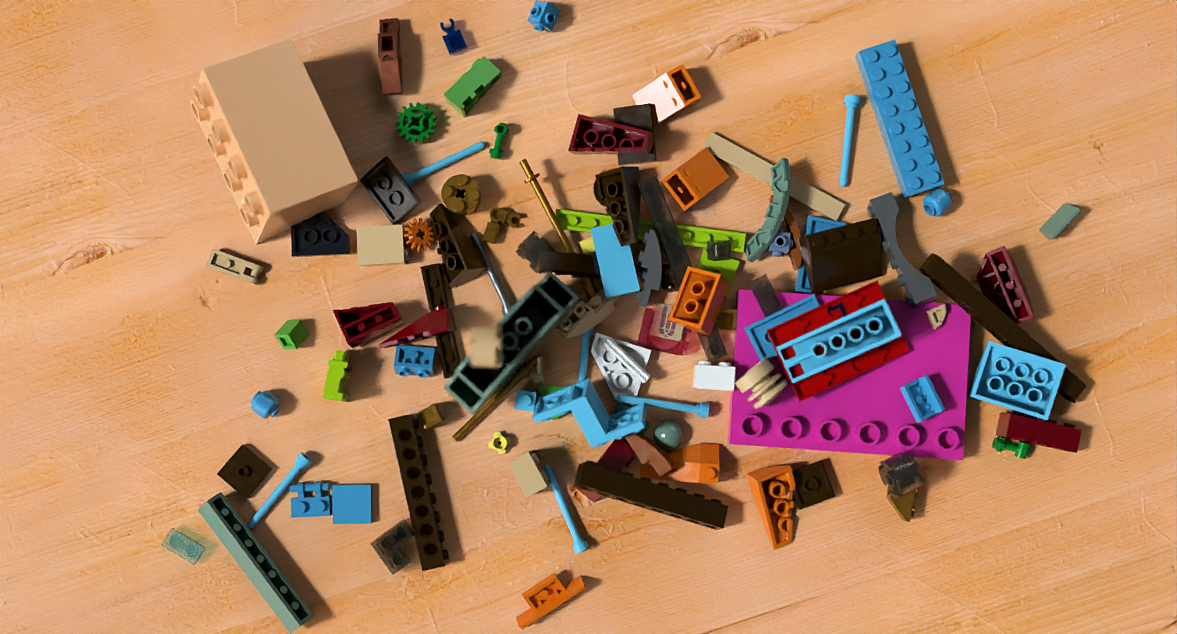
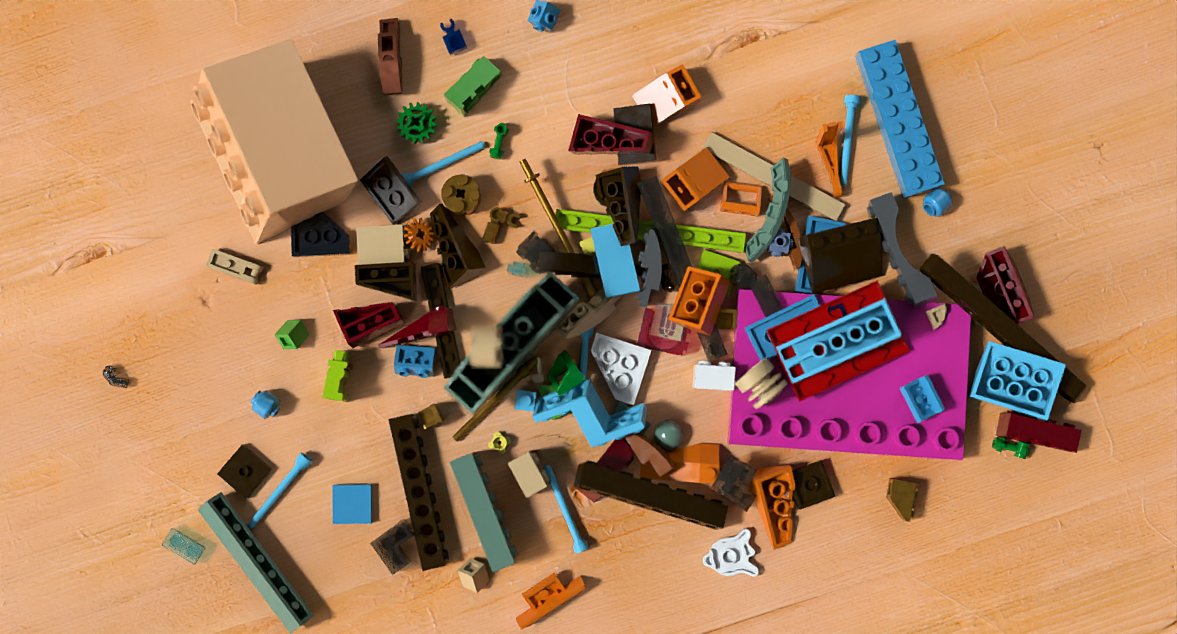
dark azure plate [290,481,331,518] -> none
dark grey piece [470,232,515,316] -> none
white axle [604,338,650,383] -> none
medium azure piece [617,395,709,418] -> none
clear smoke slope [707,240,731,261] -> none
clear smoke brick [878,452,924,498] -> none
sand green slope [1040,203,1080,239] -> none
none -> clear smoke arm [103,365,129,388]
none -> dark brown wedge [355,262,417,302]
none -> sand green brick [450,452,518,572]
none -> tan panel [458,558,489,593]
none -> clear light blue plate [507,261,529,278]
none -> green tile [547,350,585,396]
none -> white tile [703,528,759,577]
none -> clear smoke brick [711,455,757,512]
none -> orange tile [720,181,762,216]
none -> clear smoke head [729,263,758,290]
none -> orange hinge [816,121,843,198]

